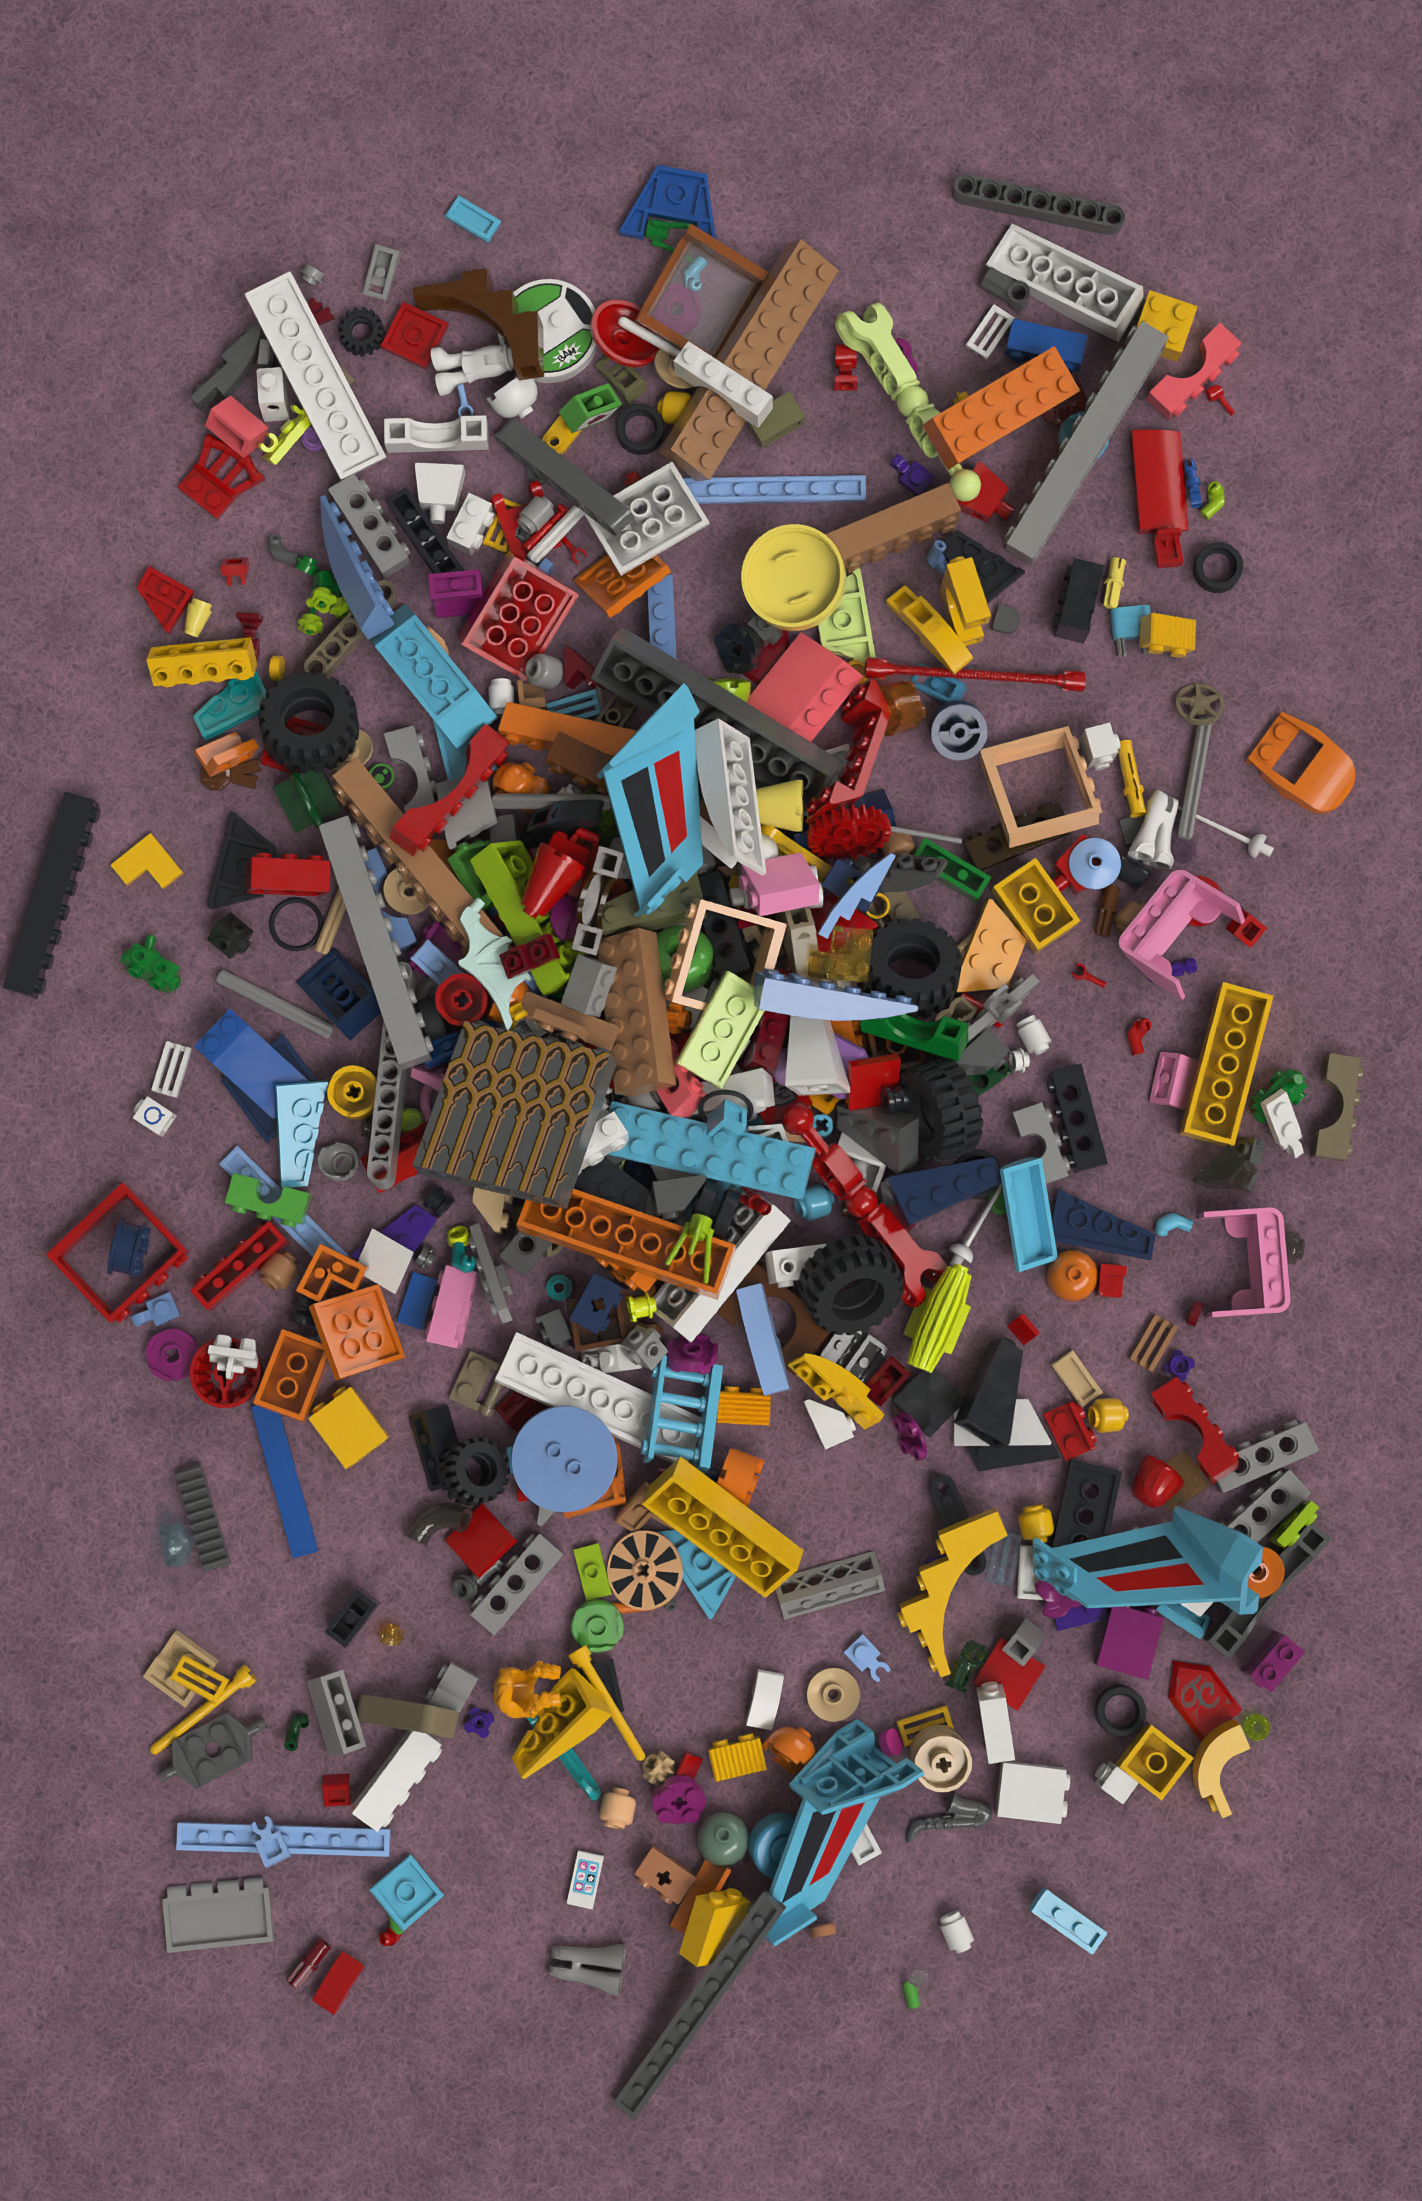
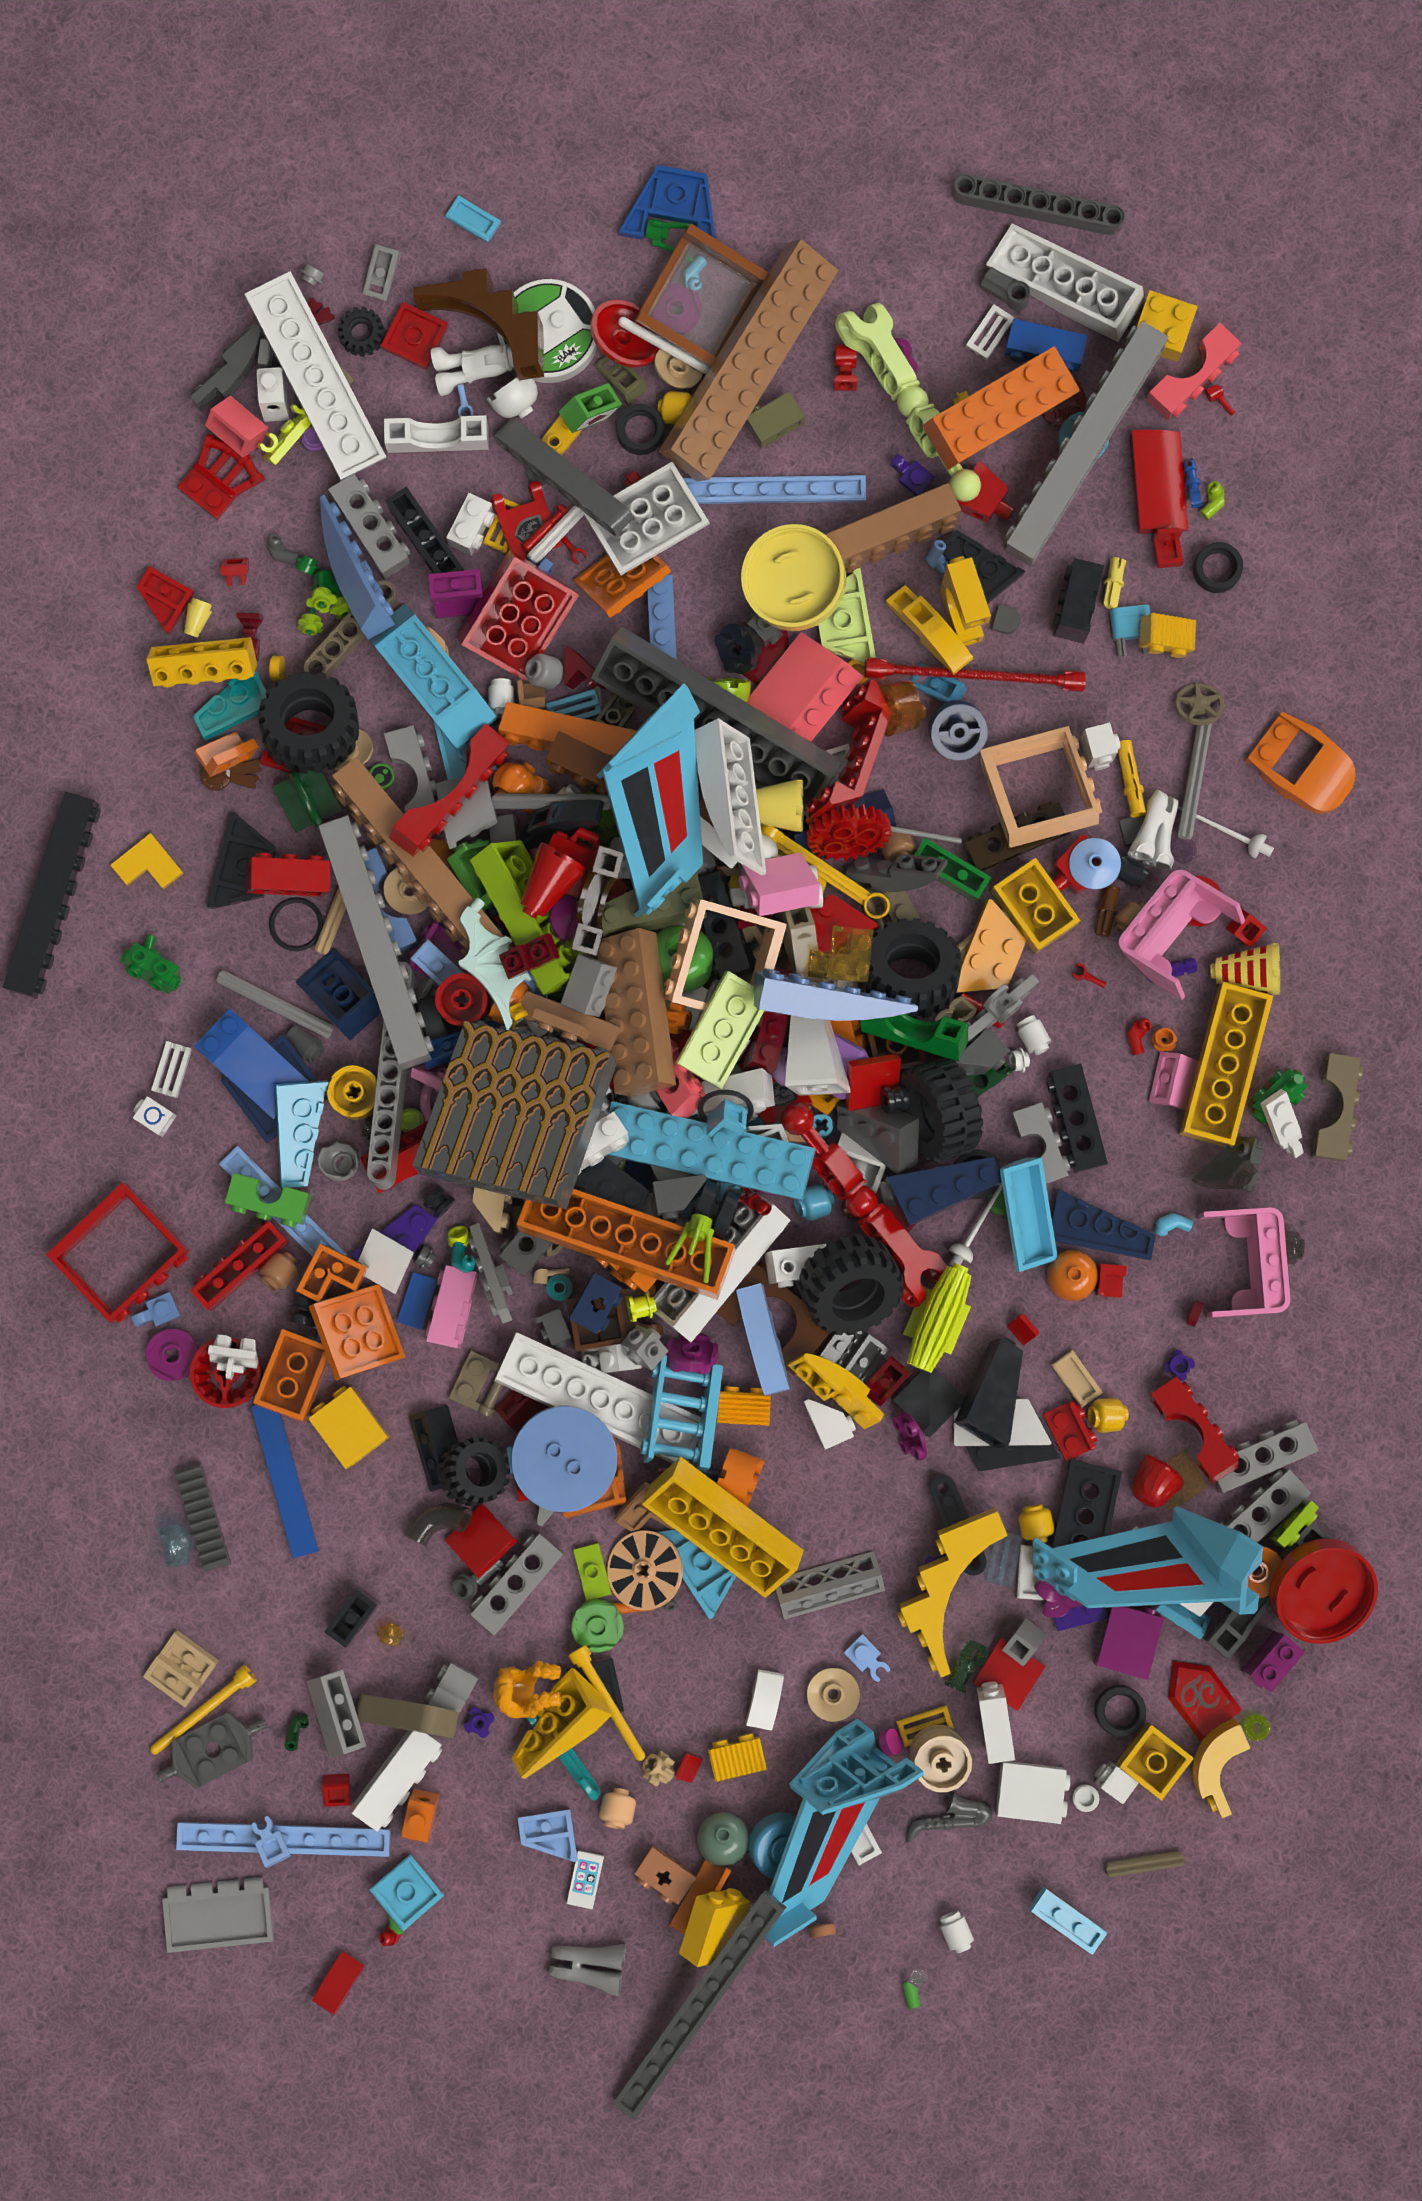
dark blue wheel [107,1217,151,1280] -> none
yellow tile [169,1655,229,1704] -> none
pearl dark grey brick [207,912,254,959] -> none
dark red axle [287,1937,331,1989] -> none
white torso [415,463,465,524] -> none
light grey brick [517,496,554,535] -> none
magenta plate [652,1776,706,1824] -> none
white arch [673,341,773,428] -> none
orange cylinder [762,1727,816,1775] -> none
light blue slope [817,853,895,939] -> none
dark blue brick [821,857,882,912] -> none
medium nougat tile [1129,1314,1178,1372] -> none
none -> dark grey cone [286,1025,325,1063]
none -> orange torso [401,1788,440,1844]
none -> light blue wing [518,1809,578,1862]
none -> tan hand [533,1267,570,1284]
none -> white tile [1072,1784,1099,1812]
none -> dark tan axle [1105,1851,1184,1877]
none -> orange plate [1151,1028,1177,1052]
none -> light yellow cone [1211,943,1280,995]
none -> red brick [1269,1539,1378,1644]

